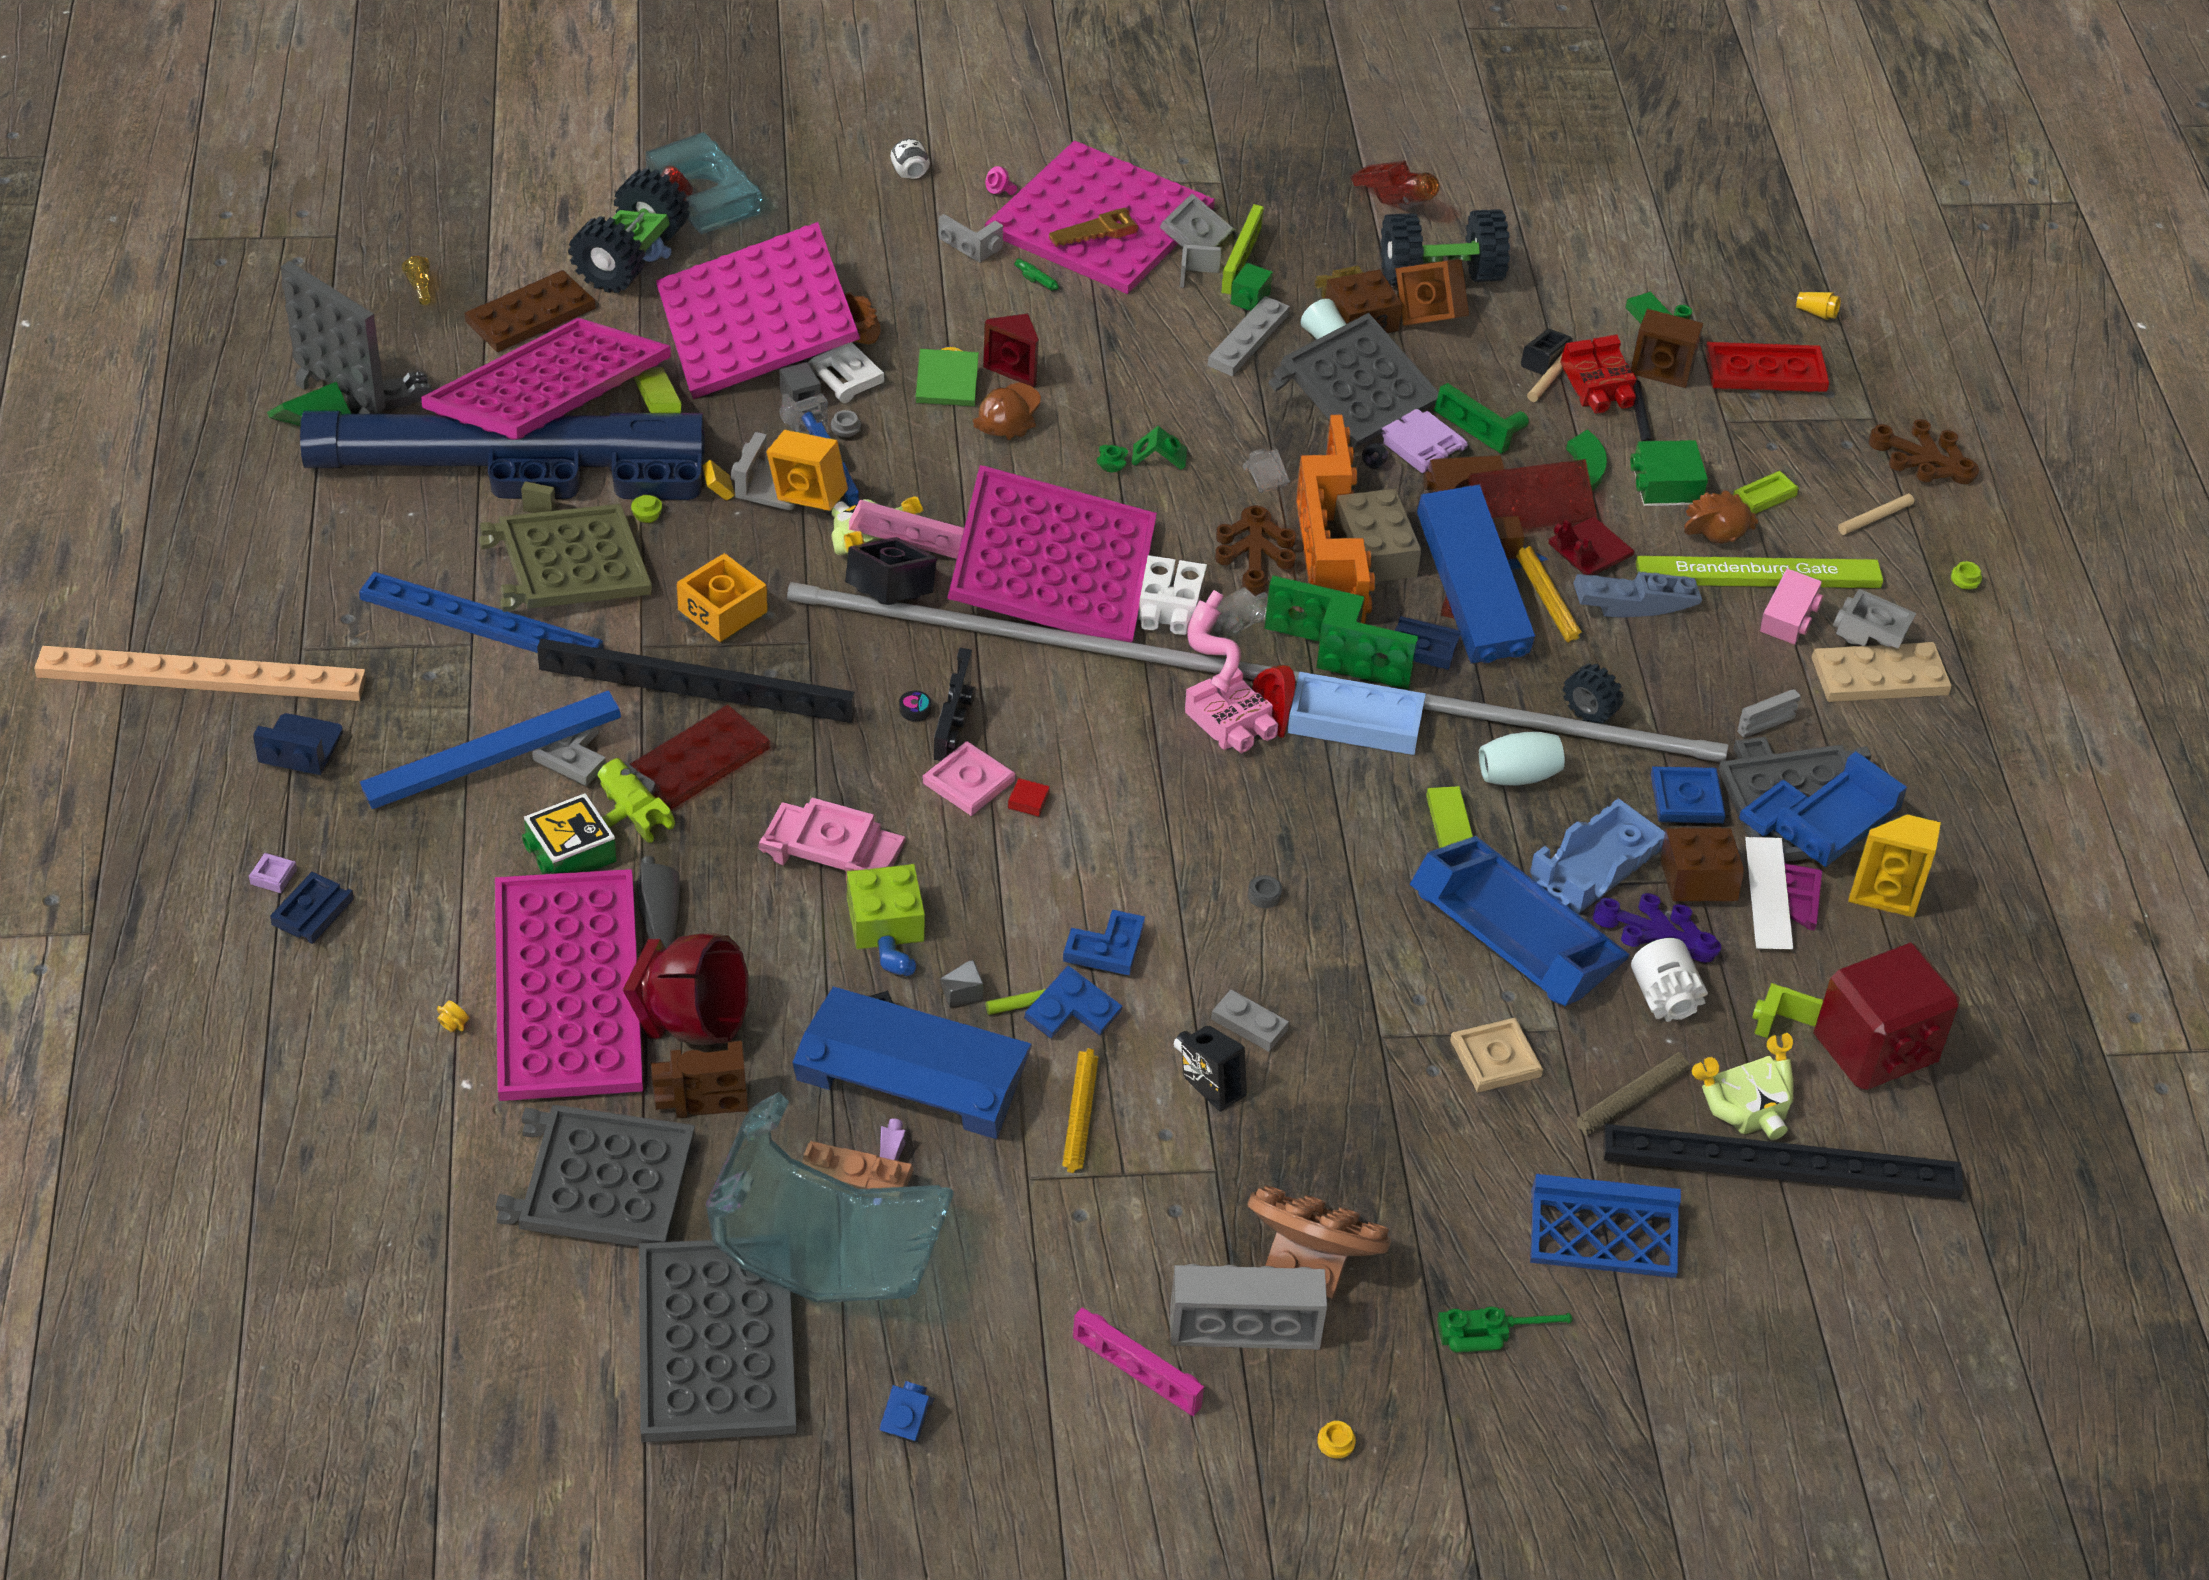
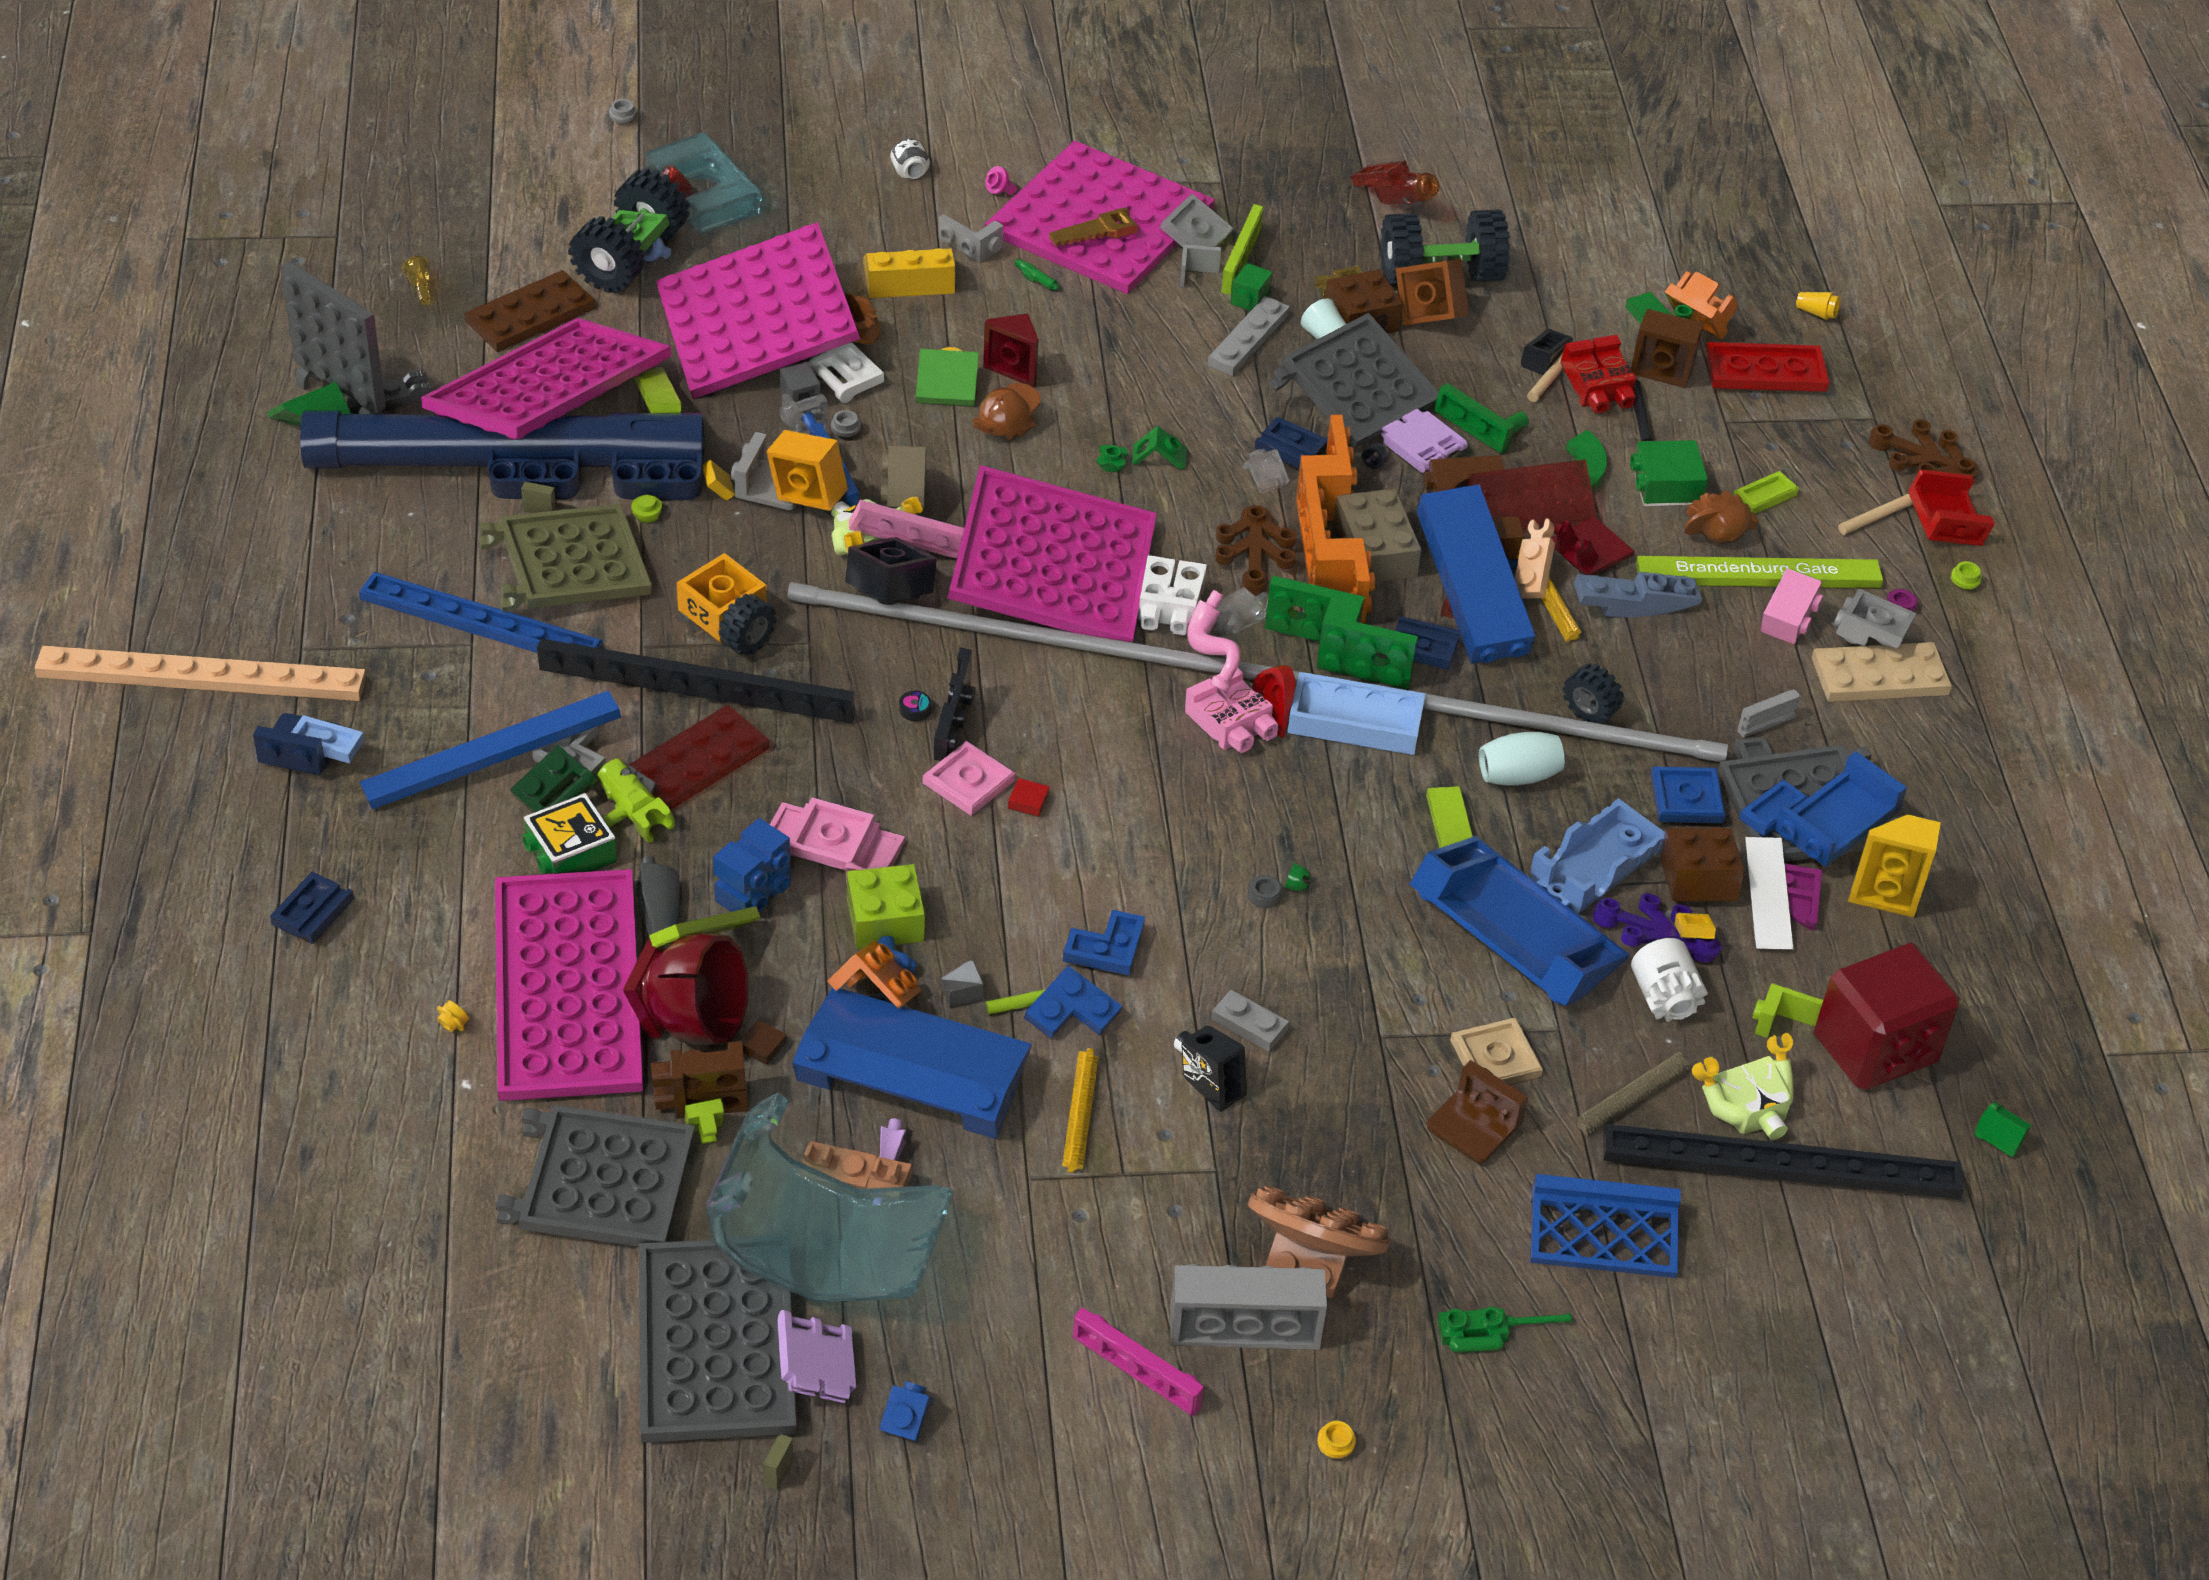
lavender tile [249,853,297,893] -> none
none -> light blue plate [291,715,364,764]
none -> dark green plate [510,745,599,813]
none -> light grey plate [609,99,637,124]
none -> lime tile [649,906,760,948]
none -> lime tile [685,1098,724,1144]
none -> blue brick [713,818,791,912]
none -> black wheel [718,594,777,655]
none -> reddish brown tile [739,1020,787,1065]
none -> olive tile [763,1434,793,1490]
none -> lavender plate [778,1310,856,1403]
none -> orange bracket [827,940,922,1009]
none -> yellow slope [863,248,955,298]
none -> dark tan brick [881,446,926,513]
none -> dark blue plate [1255,416,1328,468]
none -> green hinge [1284,863,1312,892]
none -> reddish brown bracket [1427,1060,1528,1163]
none -> light nougat plate [1515,519,1555,599]
none -> orange panel [1664,271,1738,340]
none -> yellow tile [1675,913,1716,939]
none -> magenta tile [1886,589,1918,612]
none -> red panel [1908,469,1995,546]
none -> green tile [1974,1101,2032,1157]

